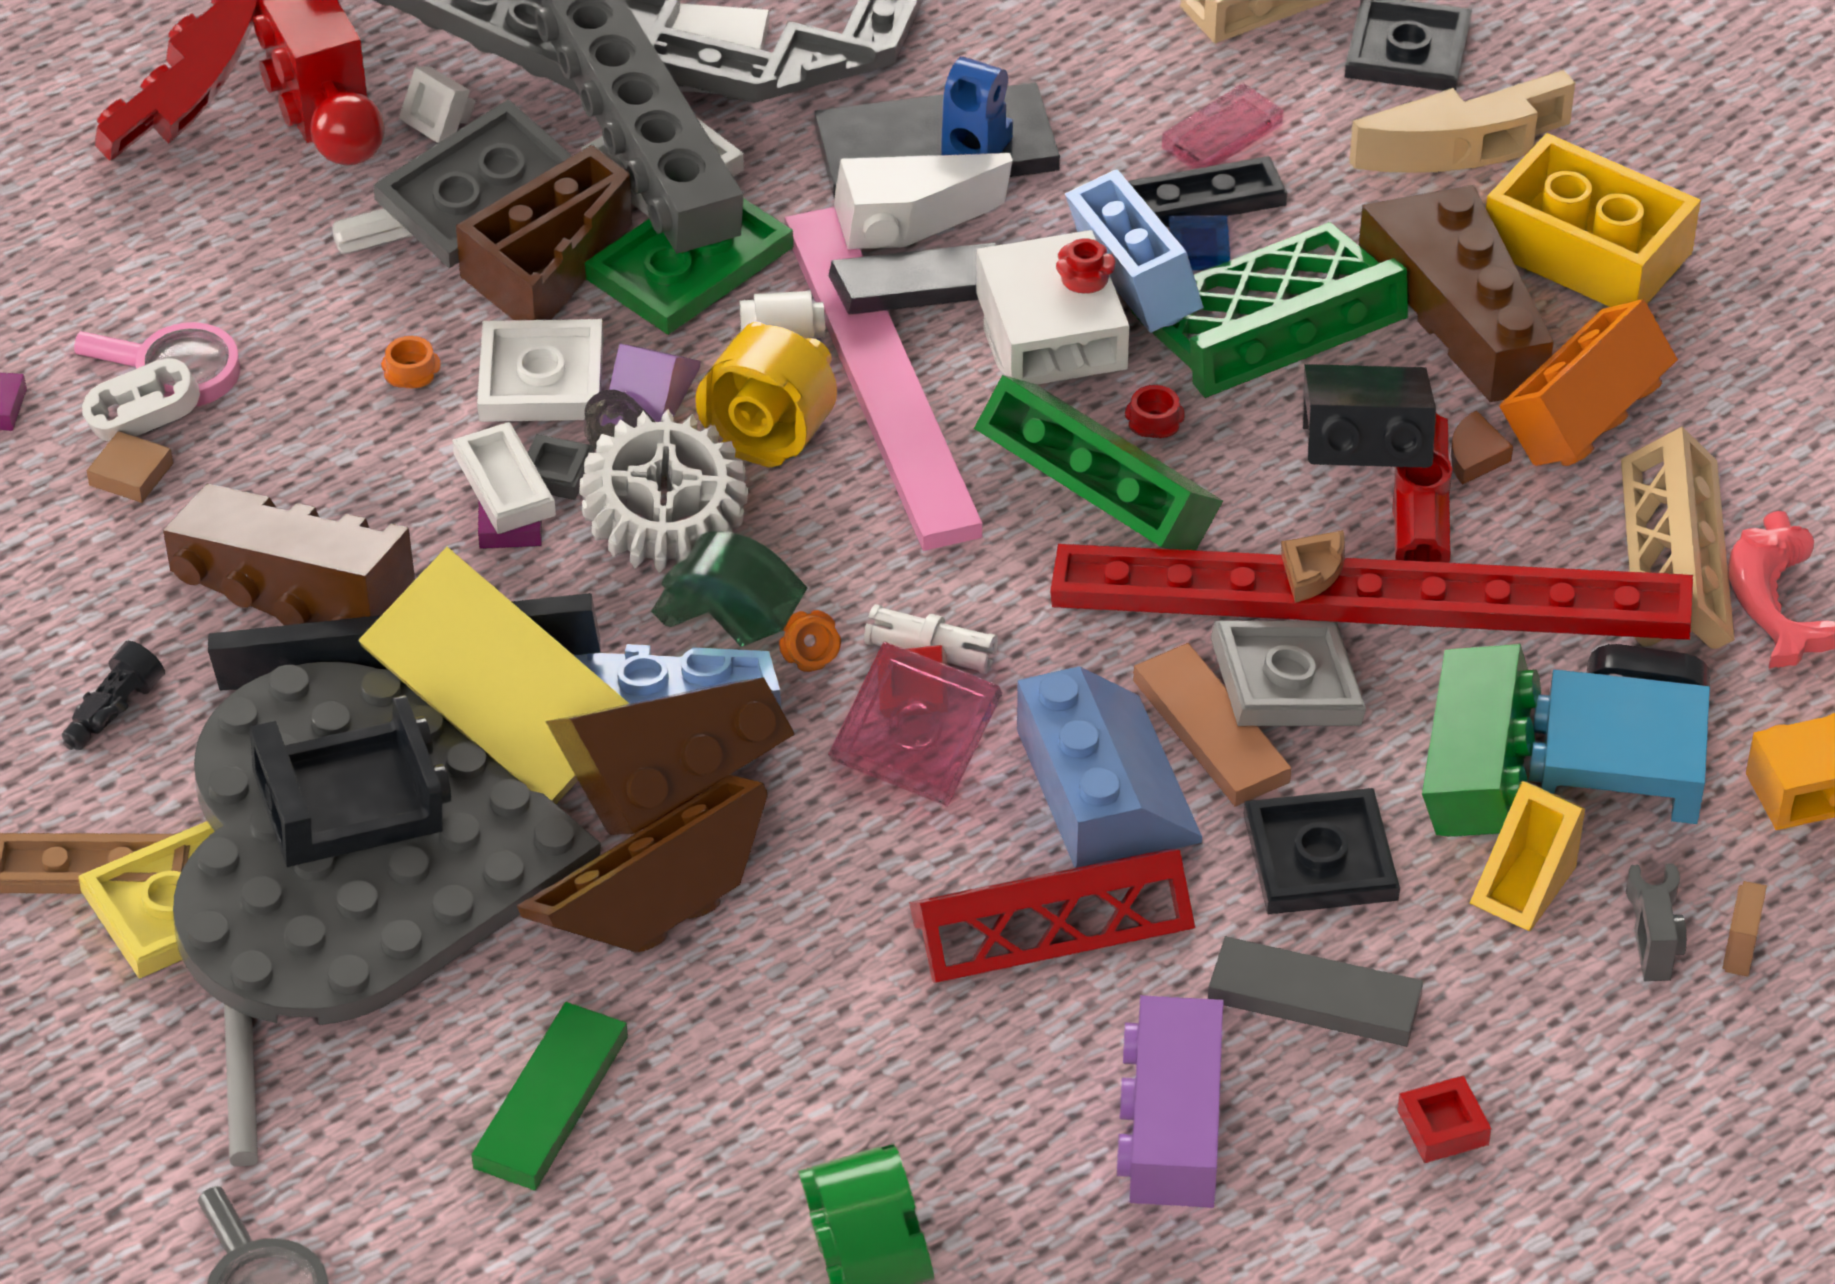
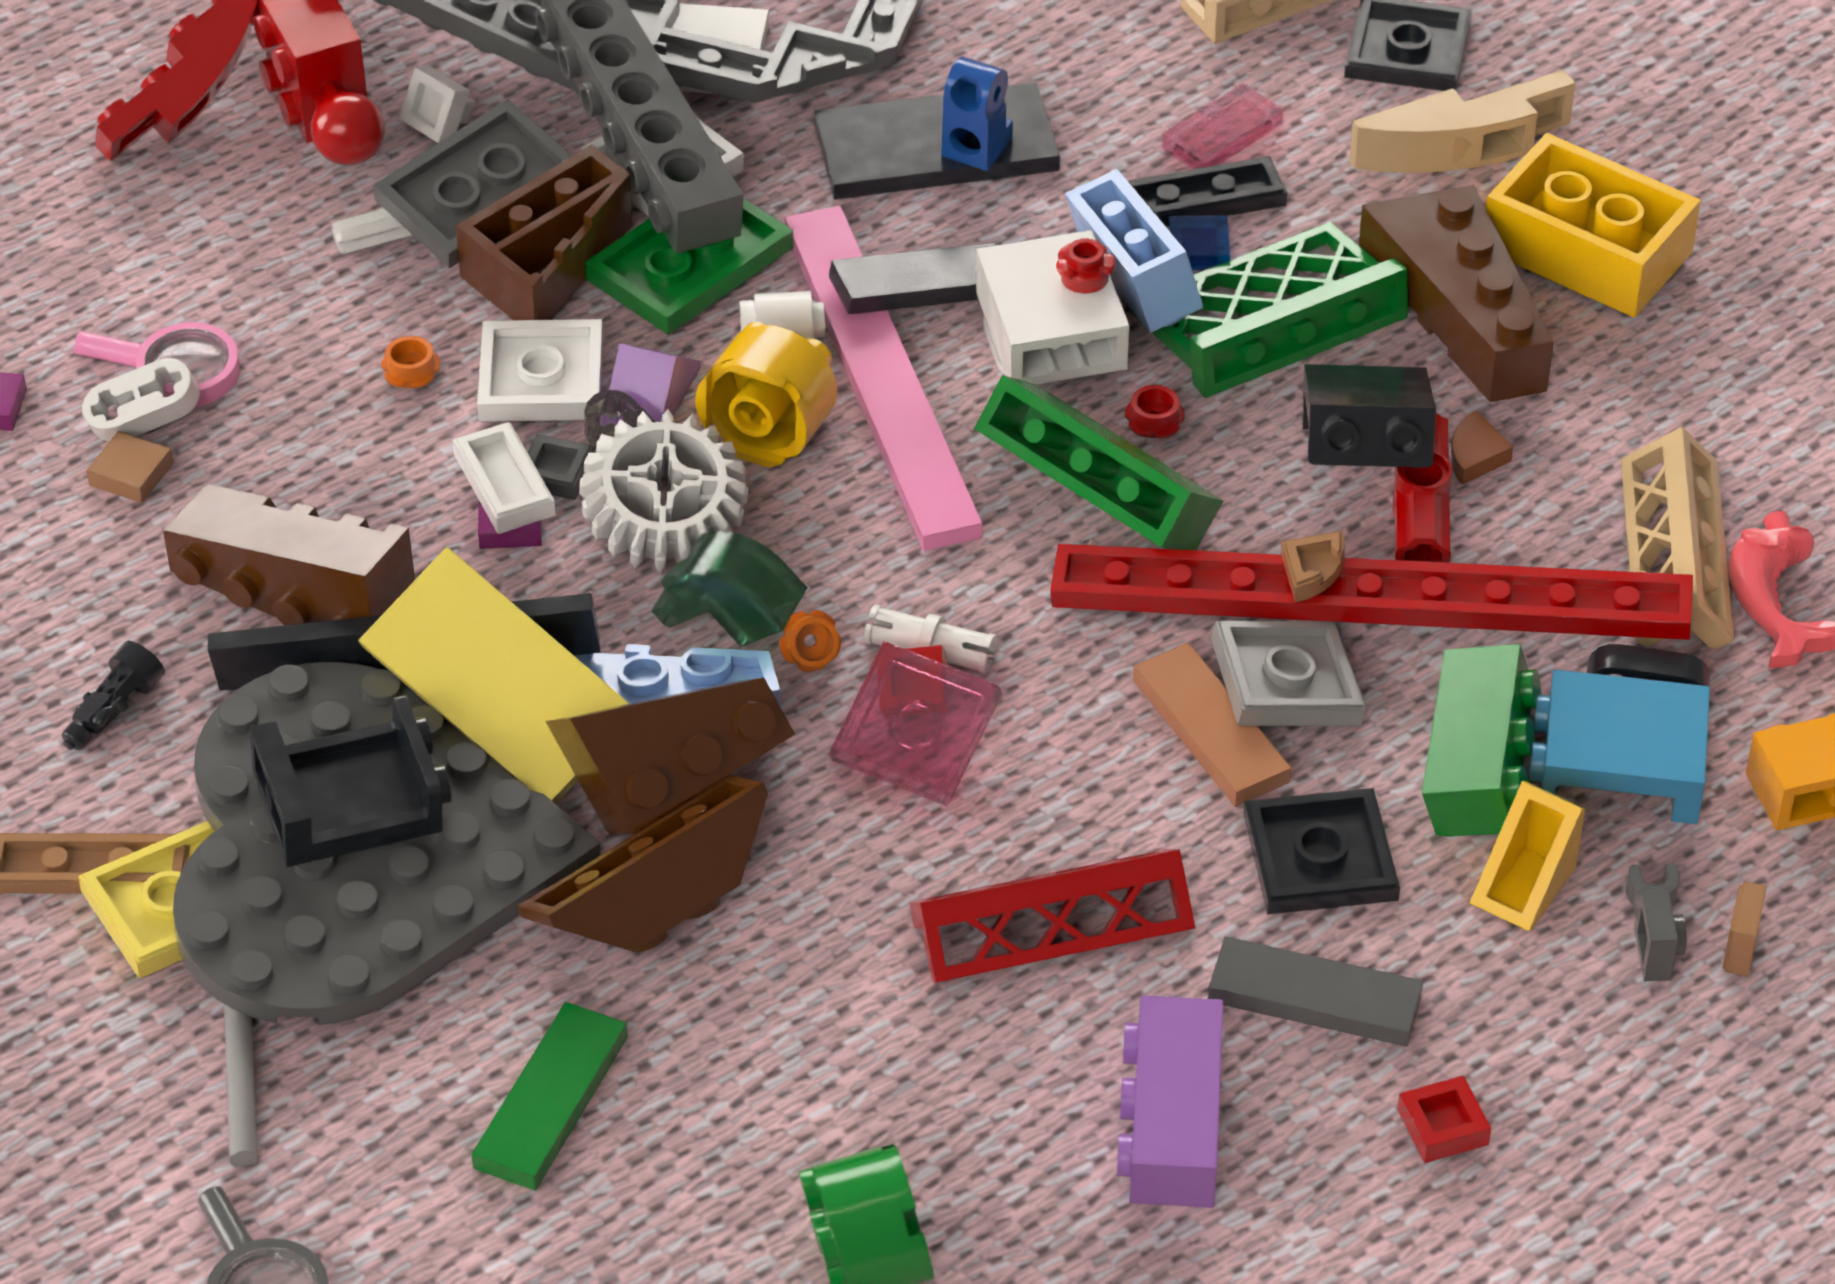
white slope [834,153,1013,250] -> none
medium blue slope [1017,666,1202,868] -> none
orange brick [1499,299,1678,466] -> none

